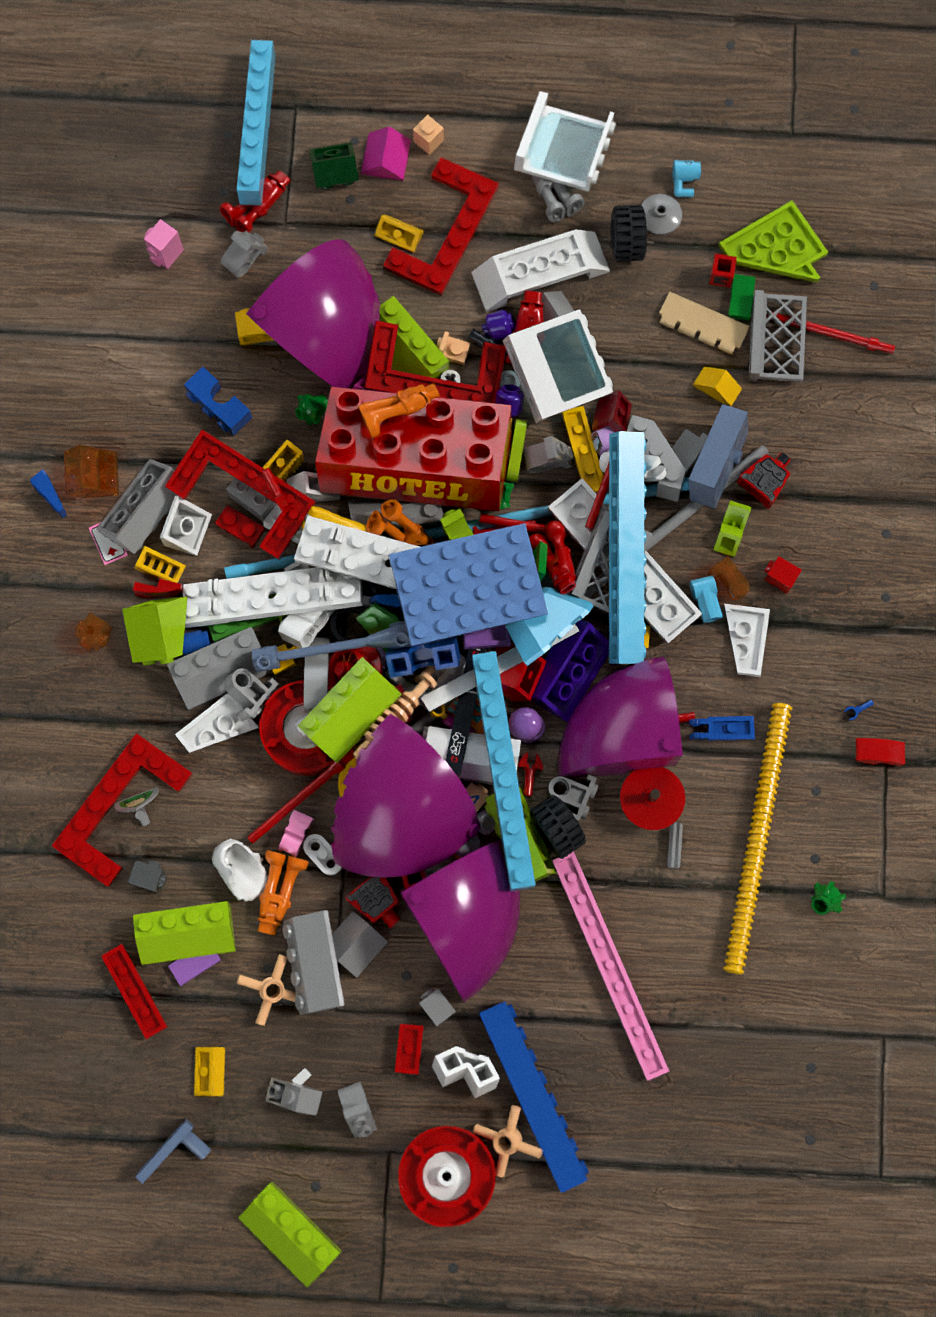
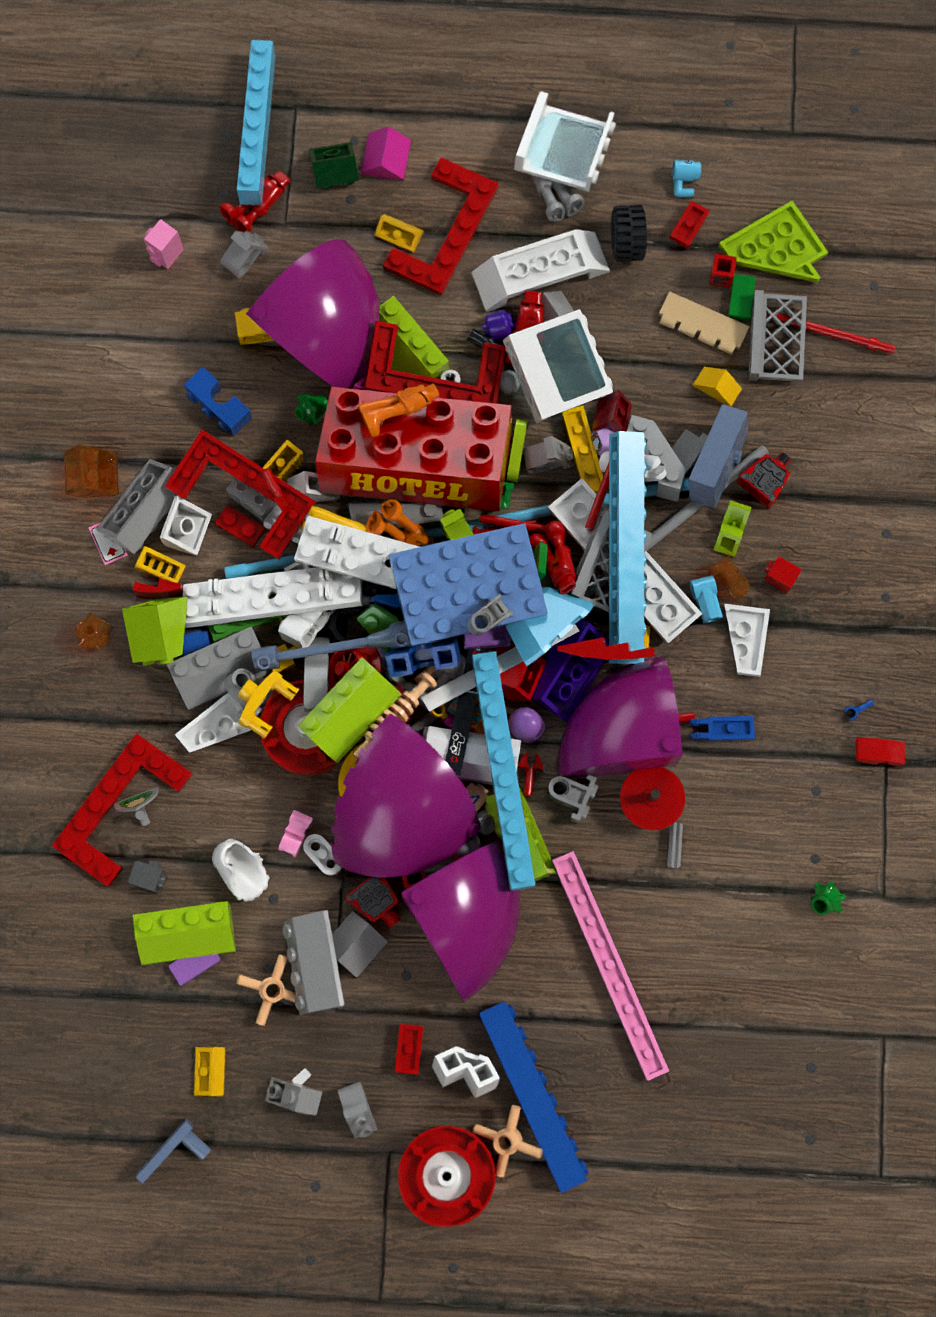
blue slope [30,469,67,518] -> none
red plate [101,944,168,1039] -> none
lime slope [239,1181,342,1287] -> none
red bar [247,747,356,844] -> none
orange piece [257,850,309,936] -> none
light nougat brick [413,115,444,155] -> none
light grey brick [419,988,456,1027] -> none
light nougat bracket [436,331,470,365] -> none
dark purple head [495,384,525,419] -> none
black tyre [529,795,586,859] -> none
light grey dish [641,194,682,235] -> none
yellow piece [723,703,793,975] -> none
none -> yellow connector [237,671,299,739]
none -> light grey piece [467,594,514,636]
none -> red slope [557,637,656,660]
none -> red plate [669,200,710,249]

